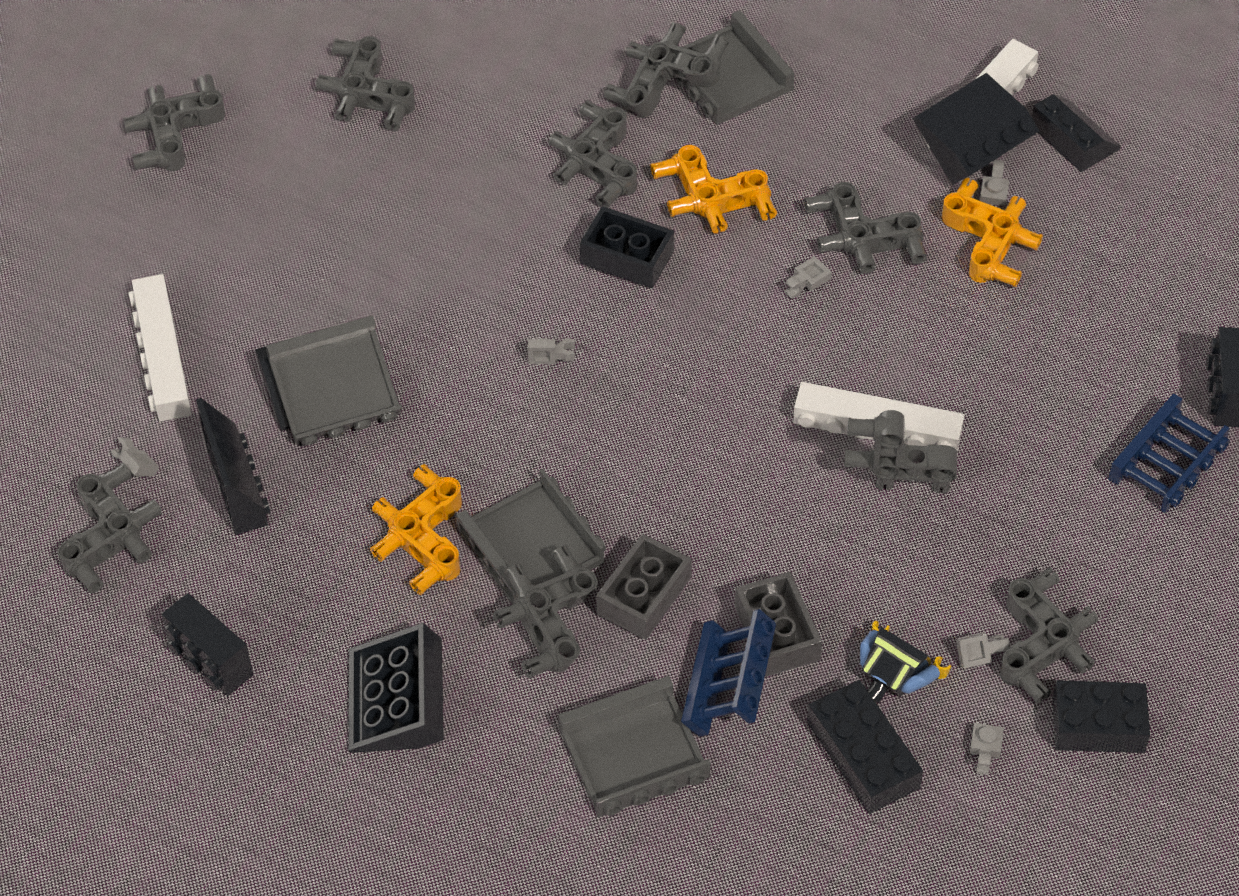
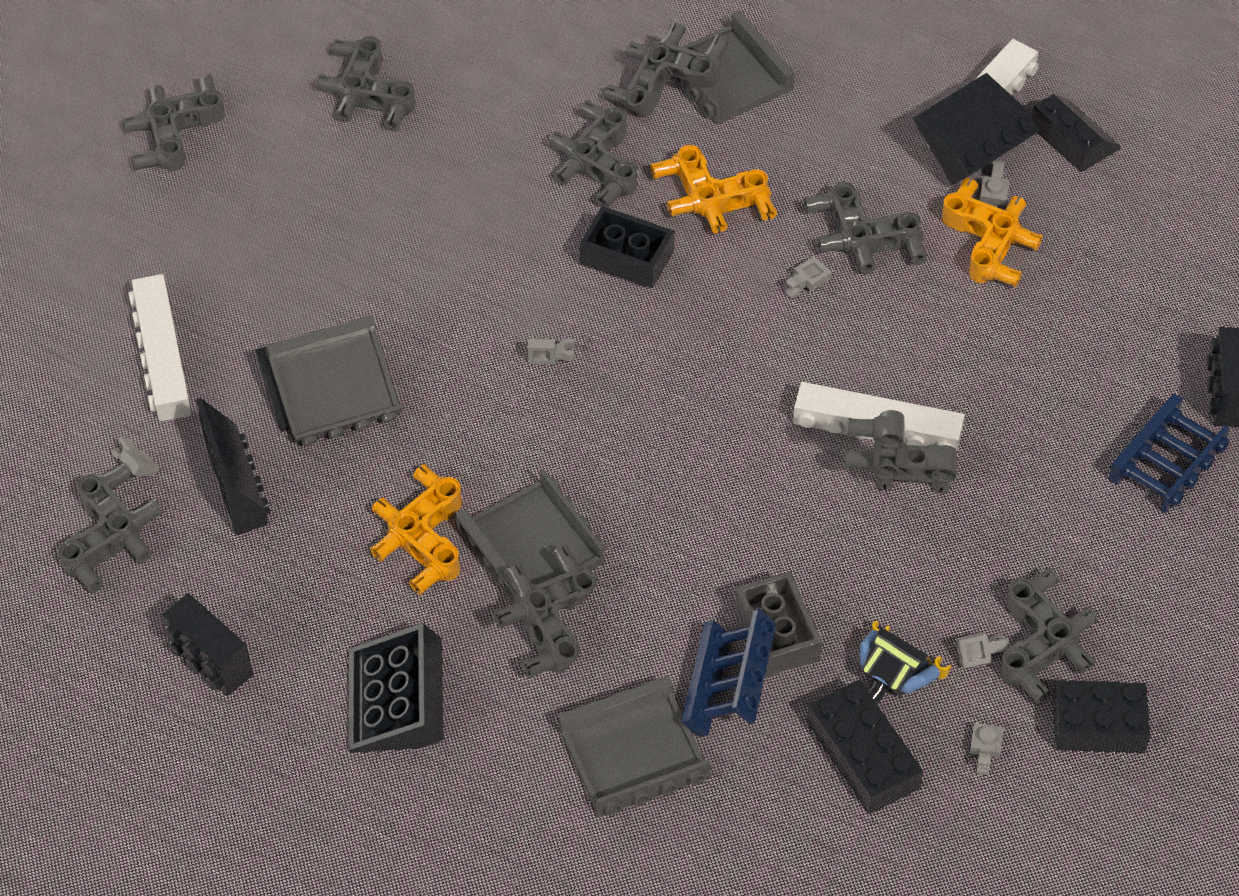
flat silver brick [596,533,692,640] -> none

